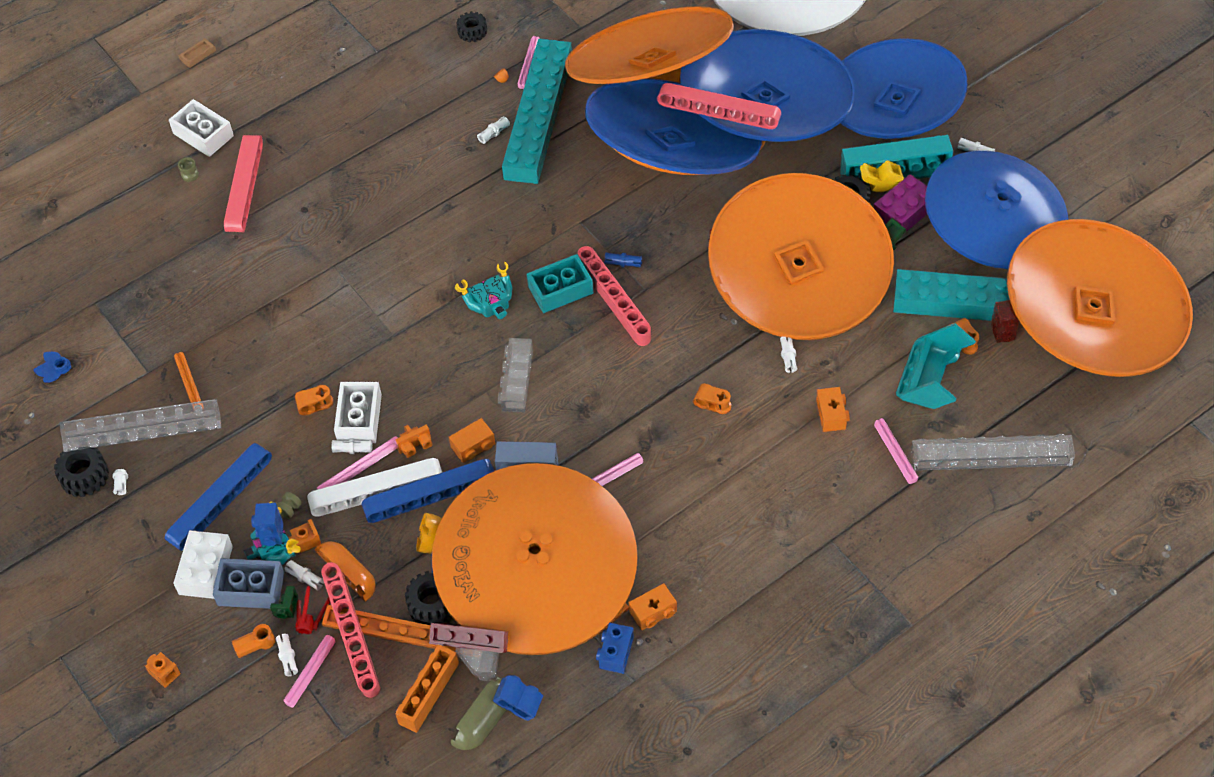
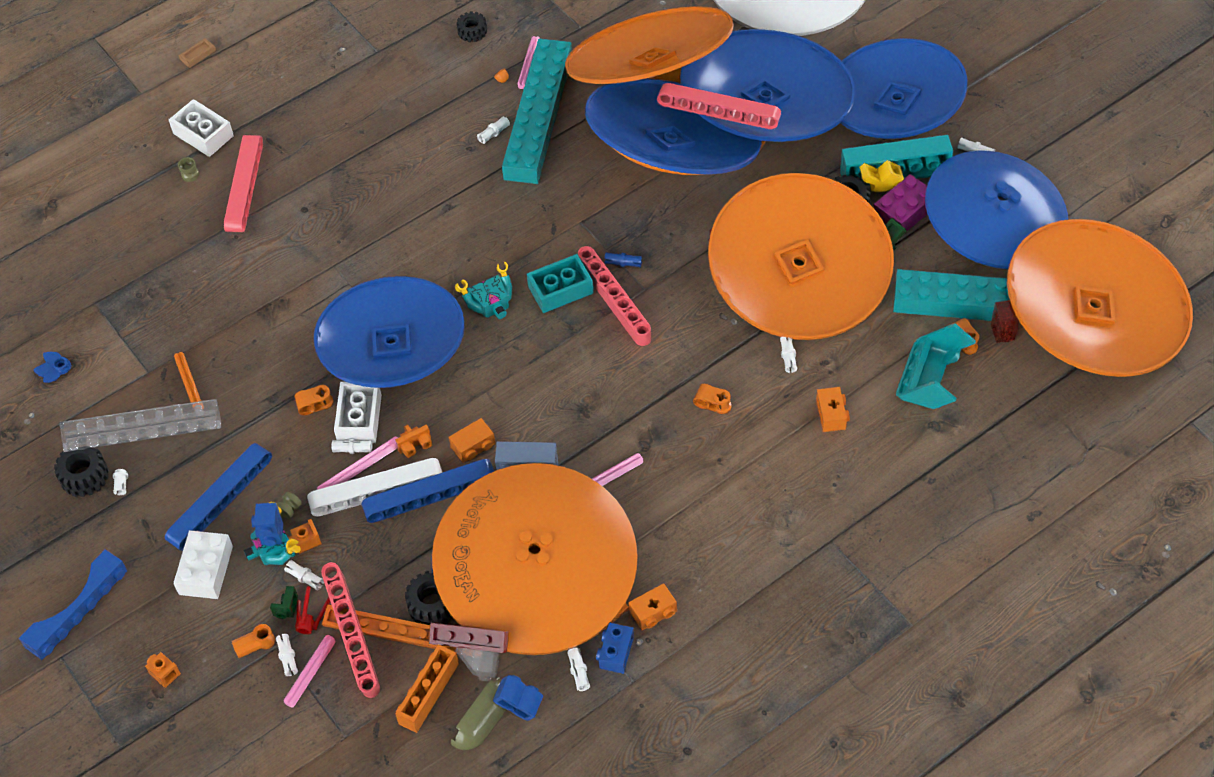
sand blue brick [213,558,284,609] -> none
orange brick [314,541,376,602] -> none
light orange cylinder [416,513,442,554] -> none
clear brick [498,338,533,412] -> none
bright pink axle [874,418,918,484] -> none
clear brick [911,434,1075,471] -> none
none -> blue arch [19,549,127,660]
none -> blue dish [314,276,464,388]
none -> white pin [567,648,590,691]

